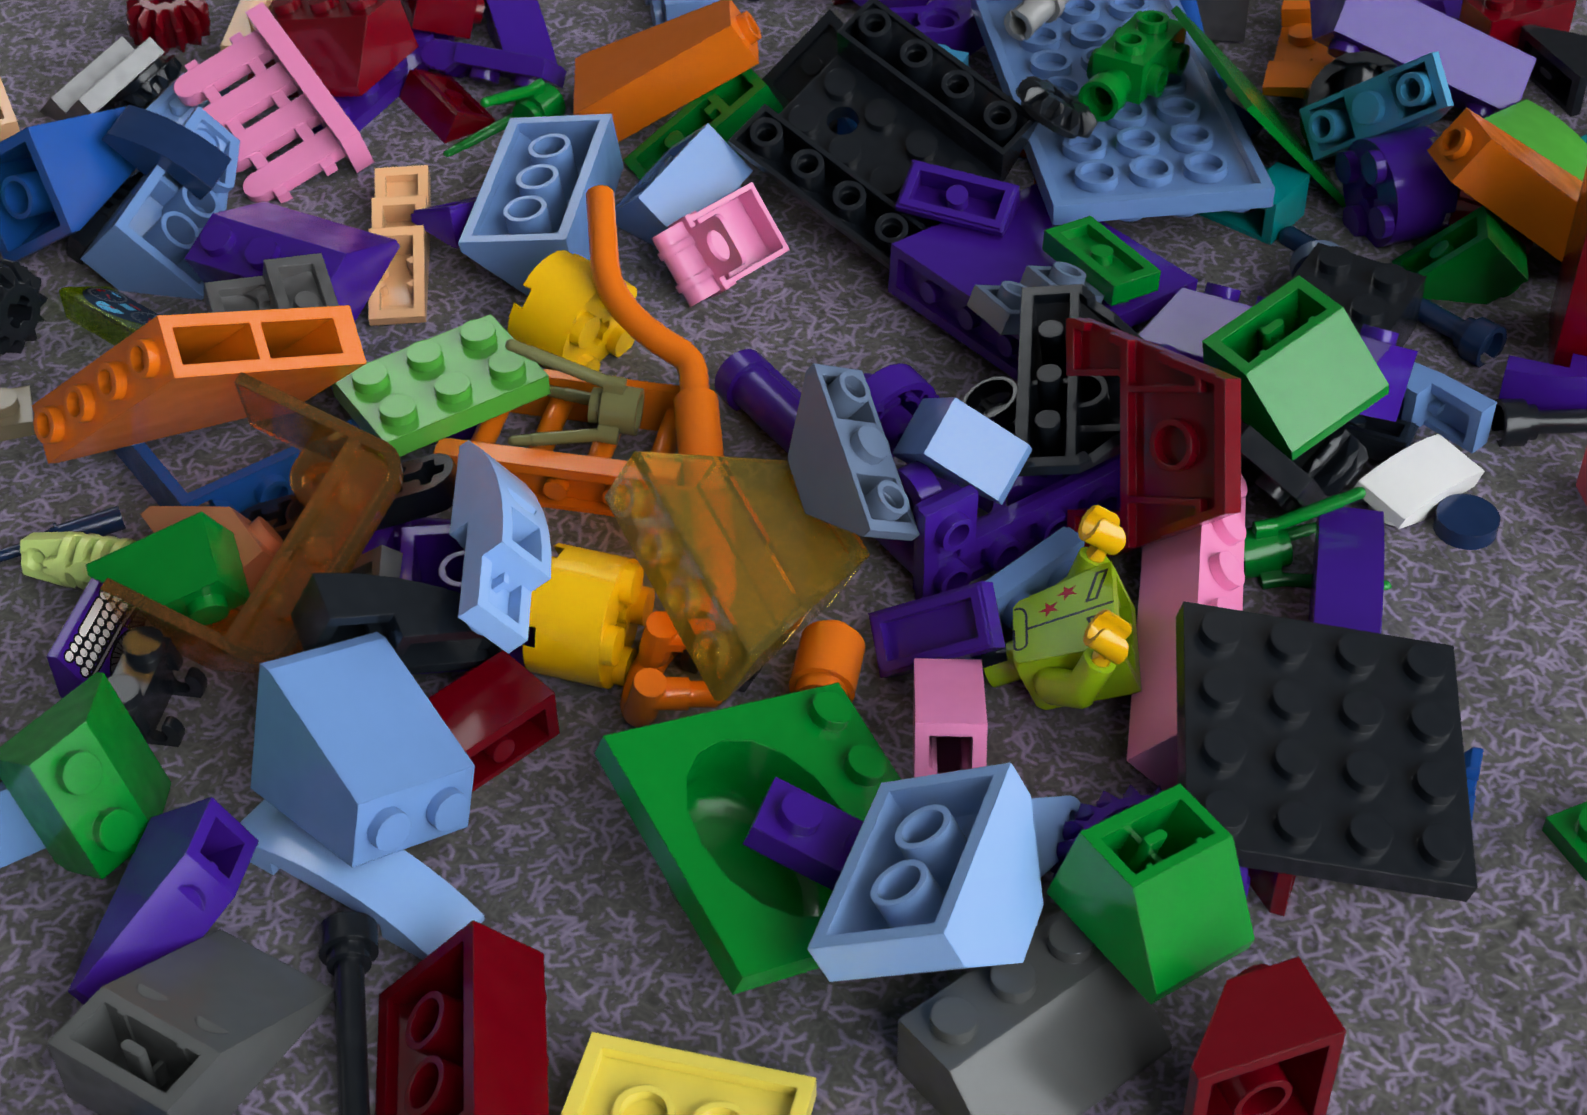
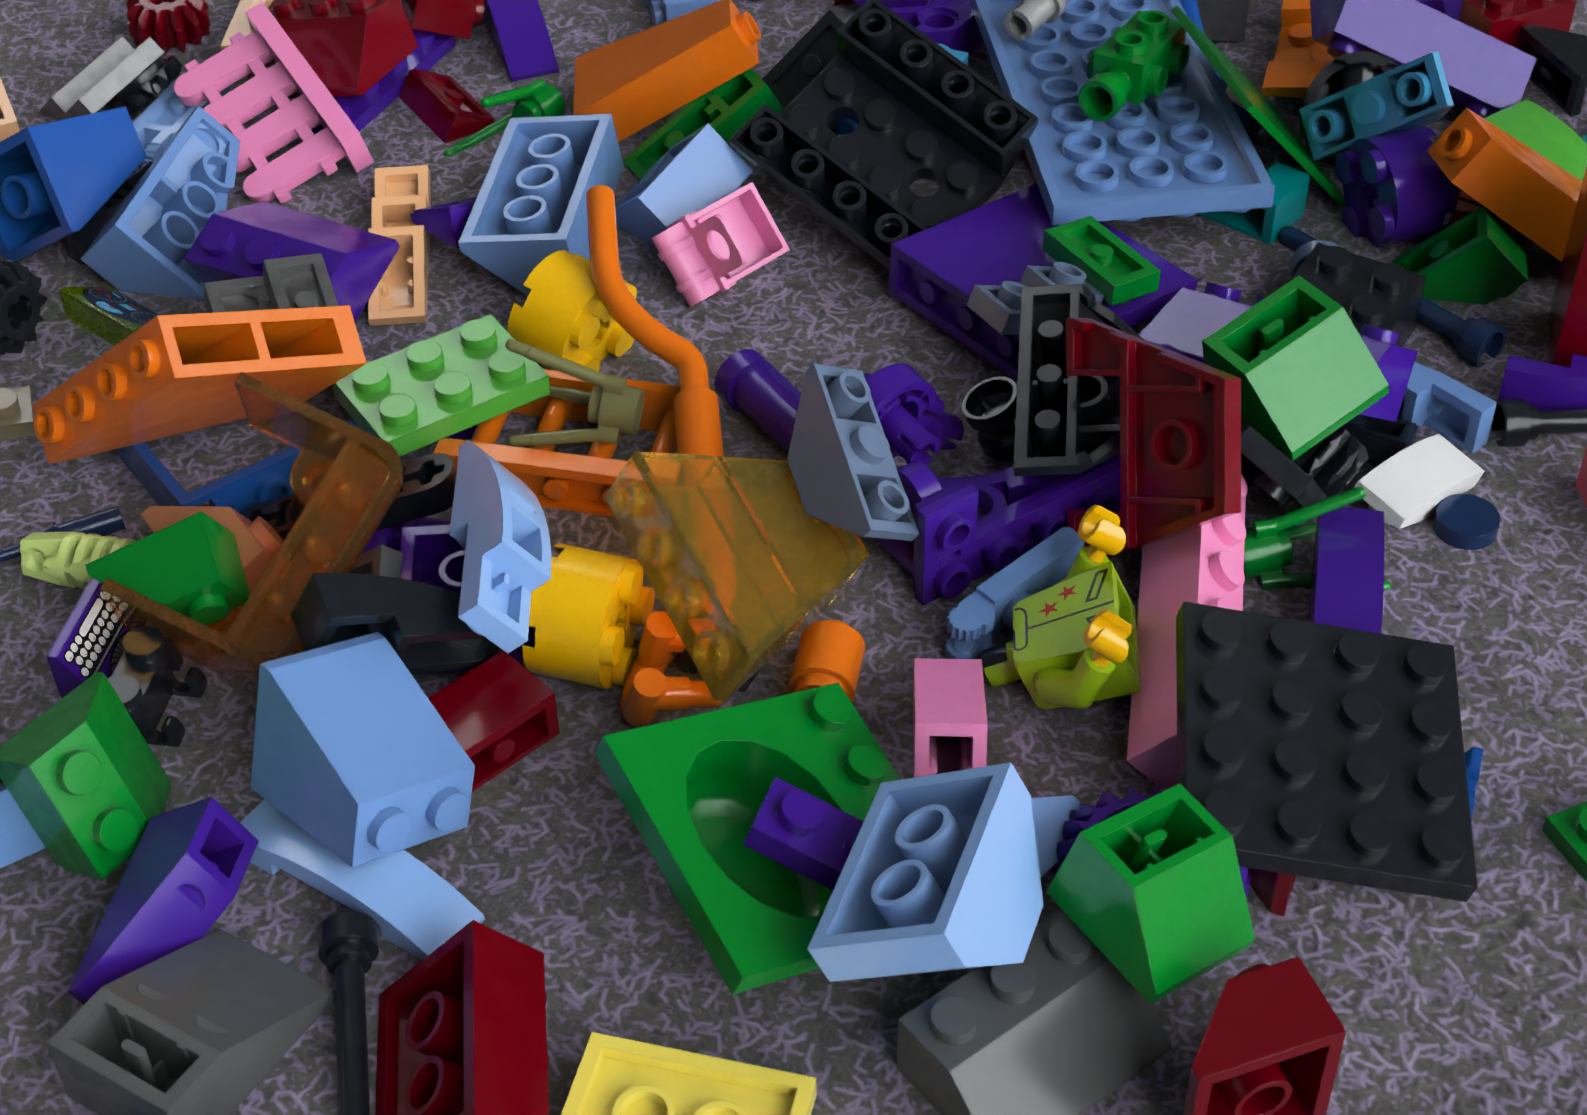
dark blue slope [102,105,232,200] -> none
dark purple hinge [420,38,567,88] -> none
dark purple tile [868,581,1006,678] -> none
slope [892,397,1033,505] -> none
dark purple slope [895,160,1020,237] -> none
black gear [1015,77,1097,139] -> none

